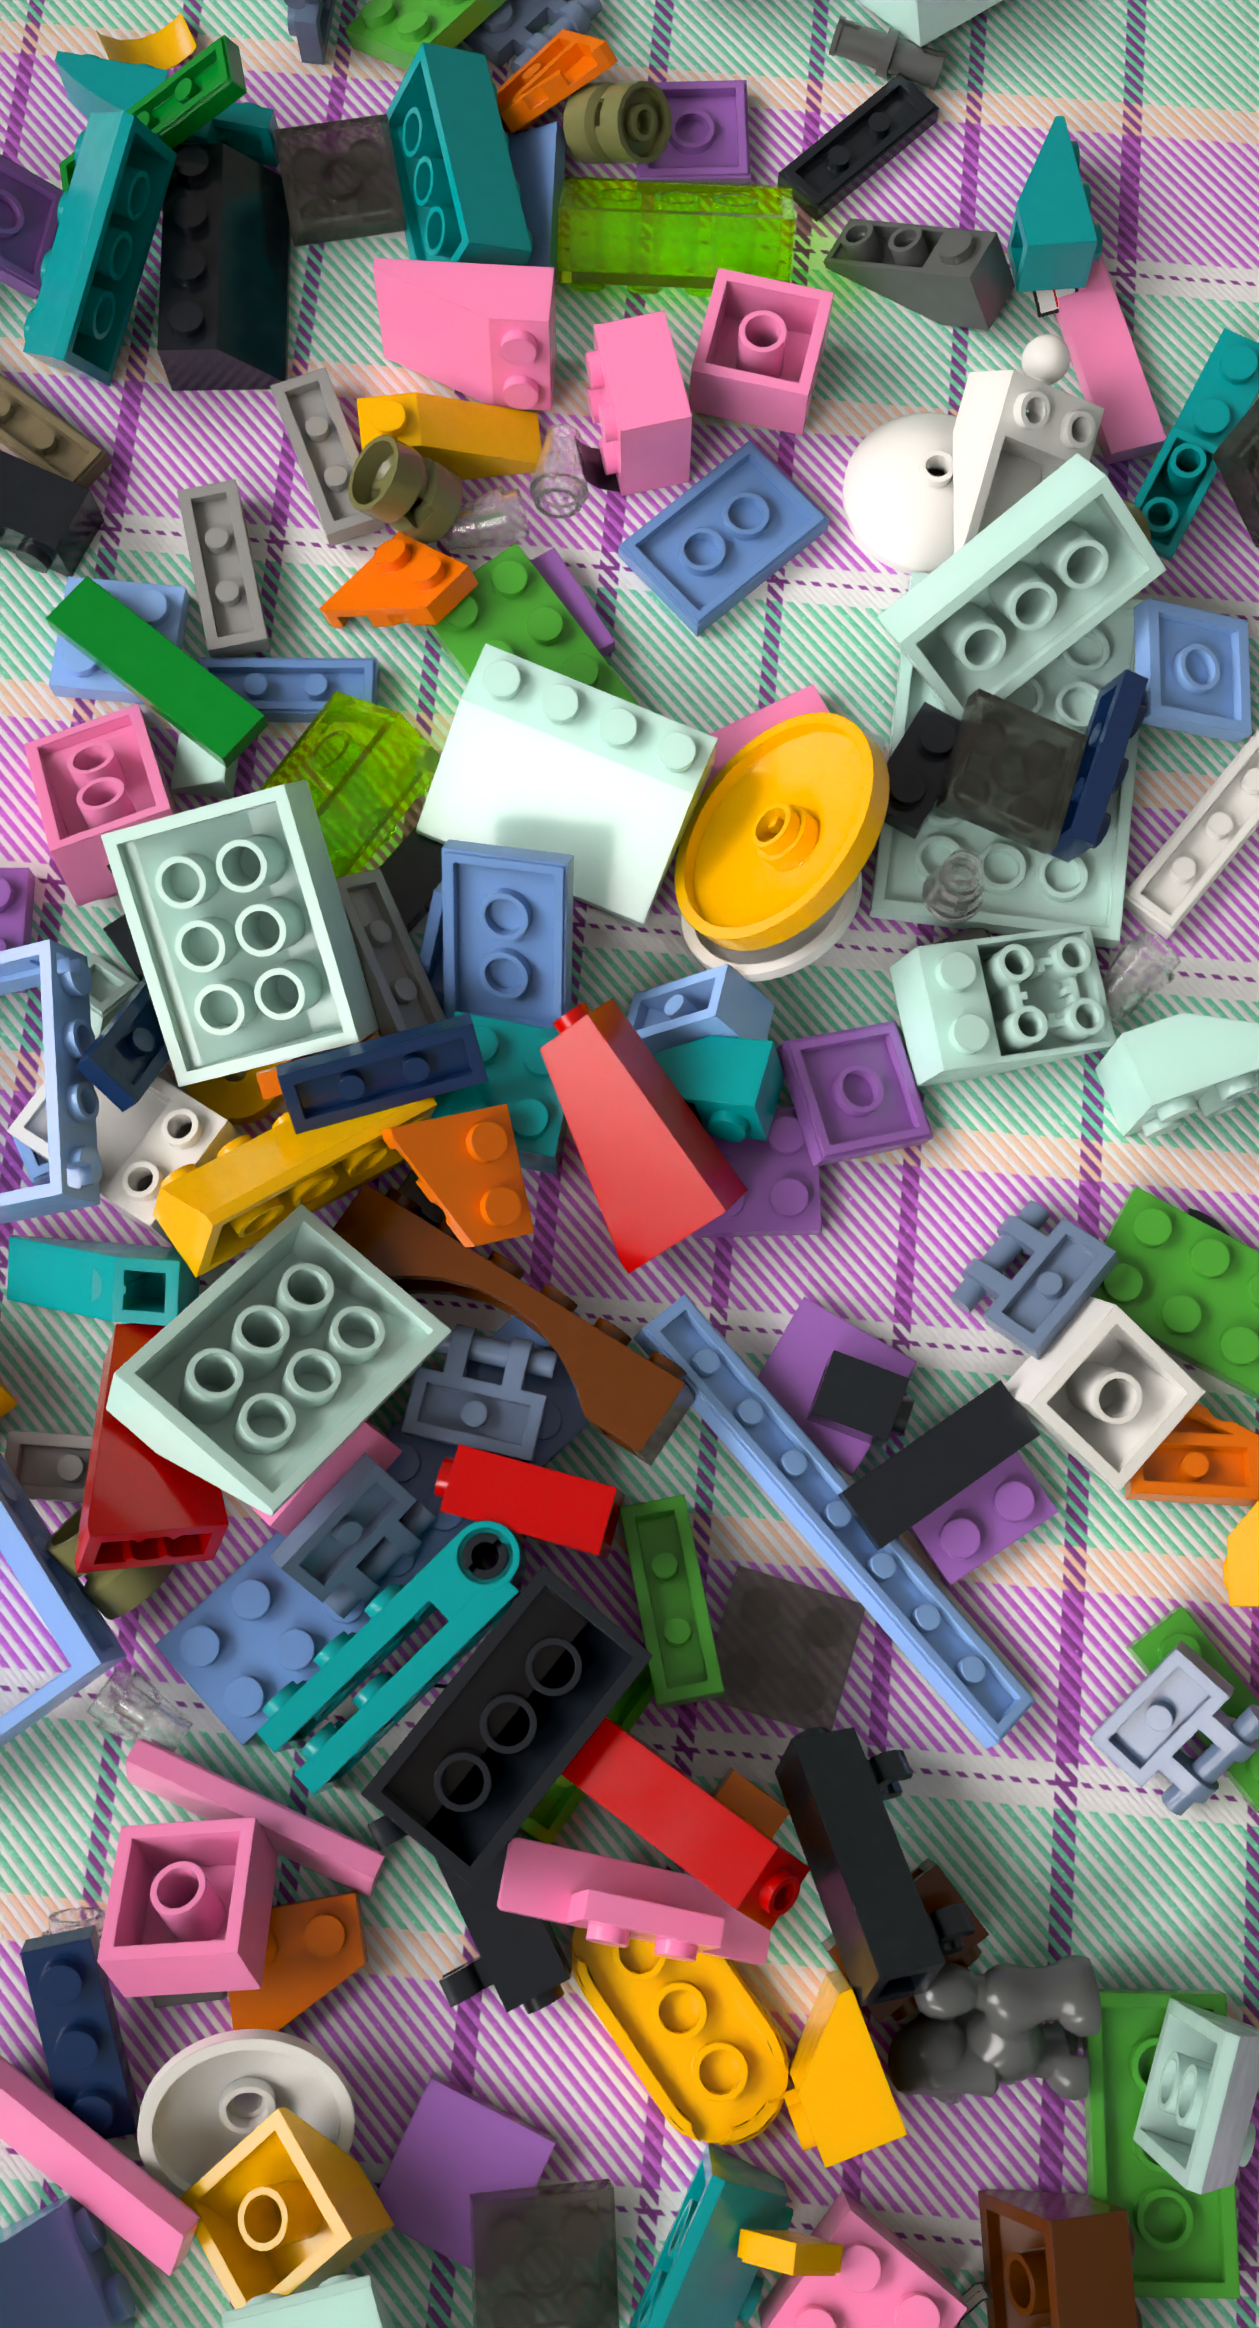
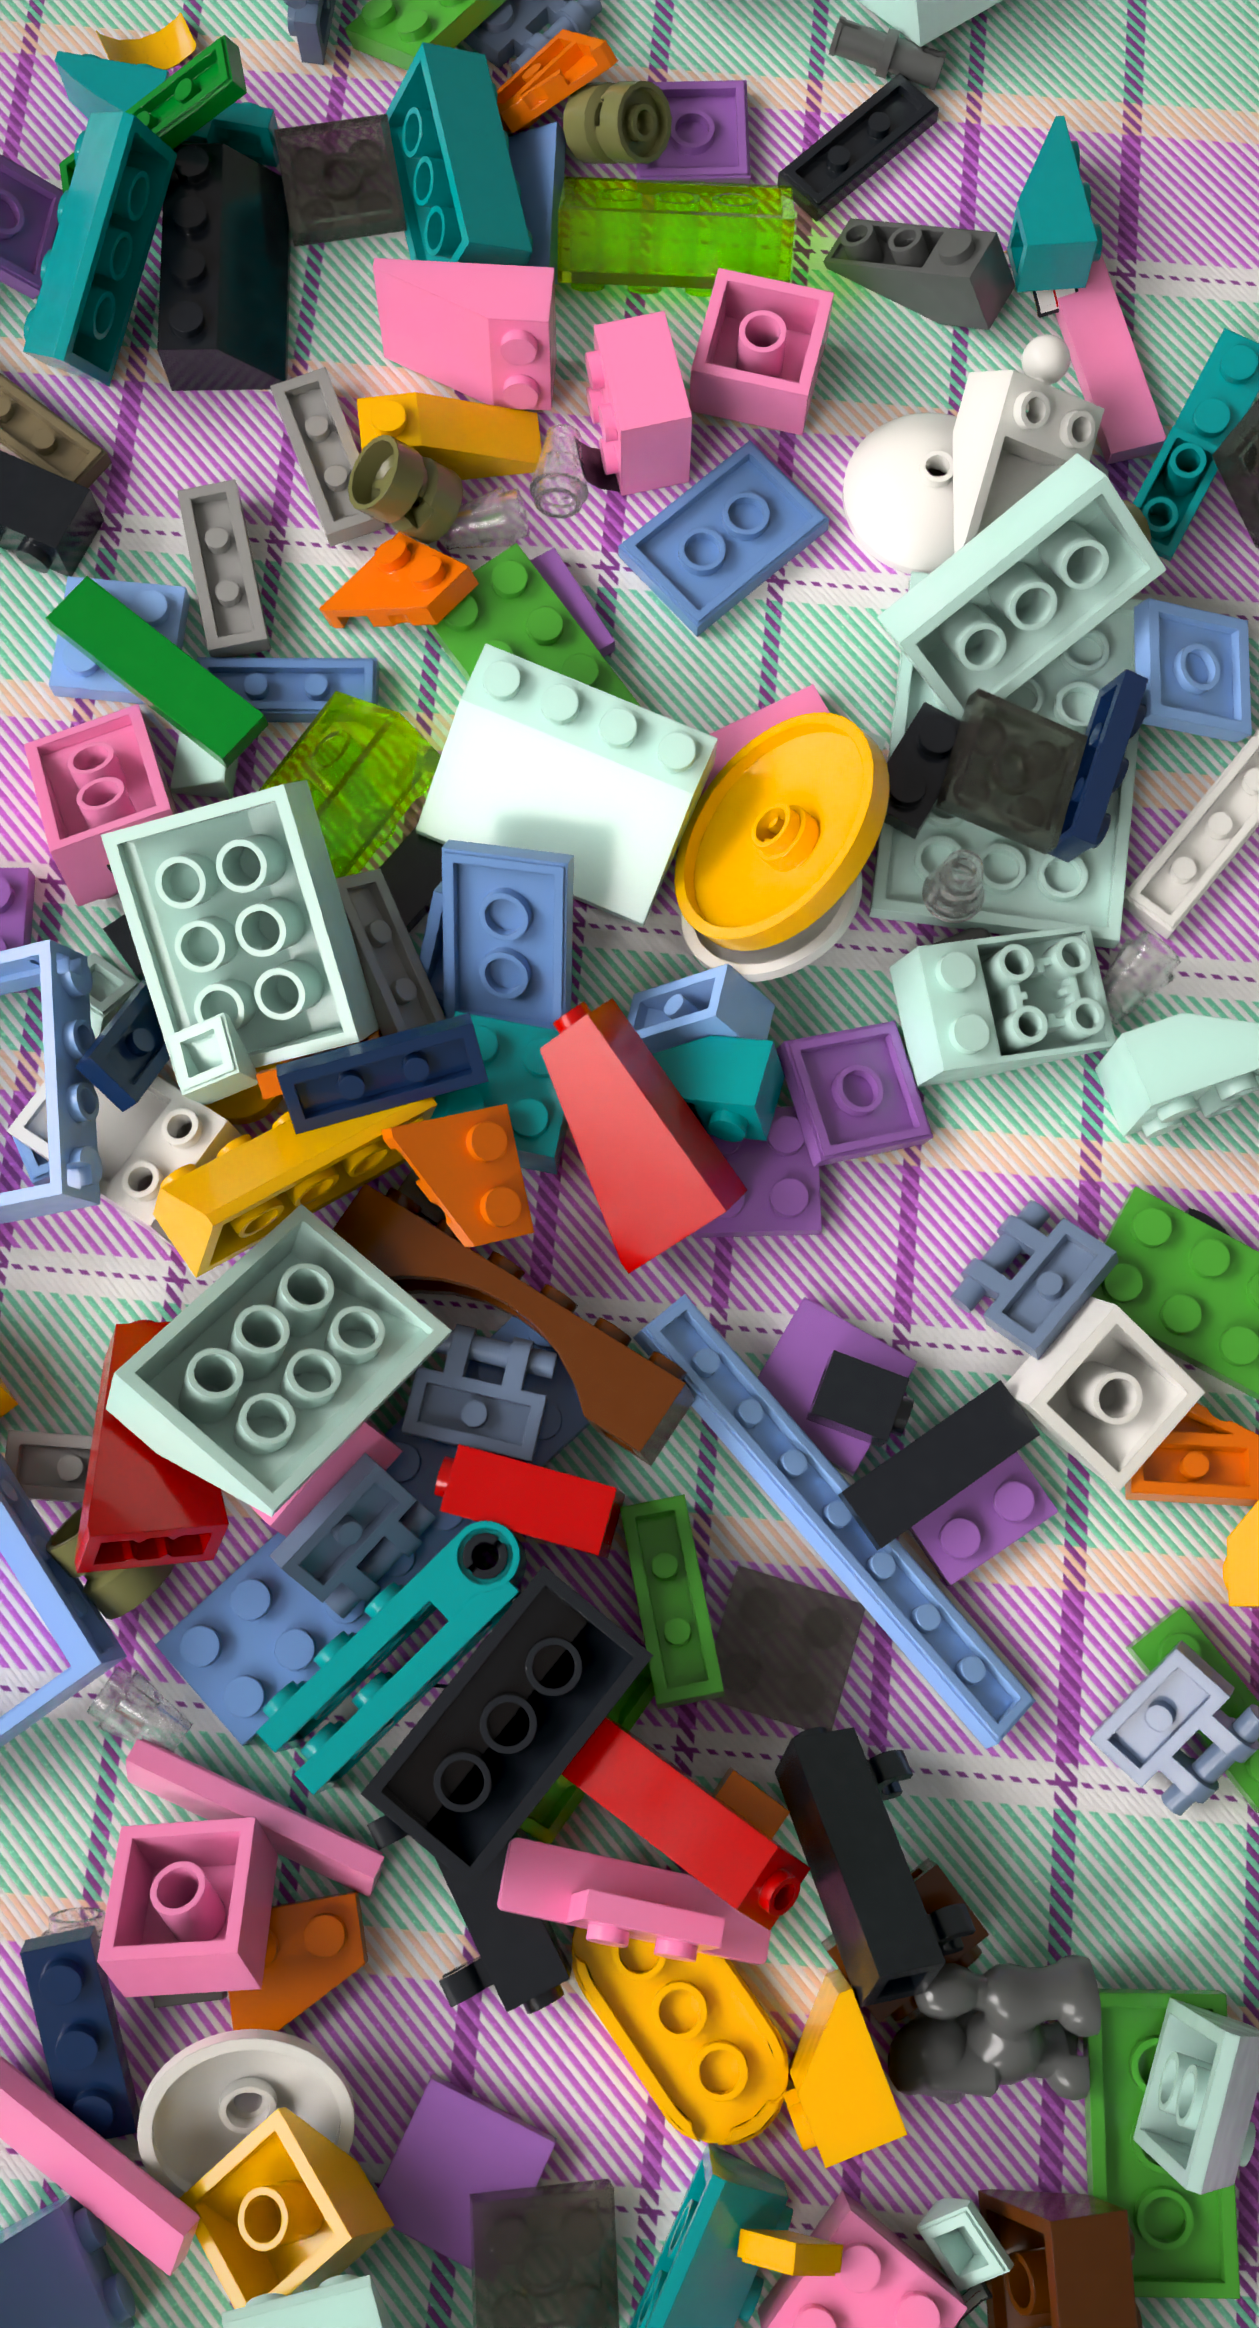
teal slope [7,1235,200,1326] -> none
none -> light aqua slope [167,1012,258,1105]
none -> light aqua slope [917,2198,1014,2292]

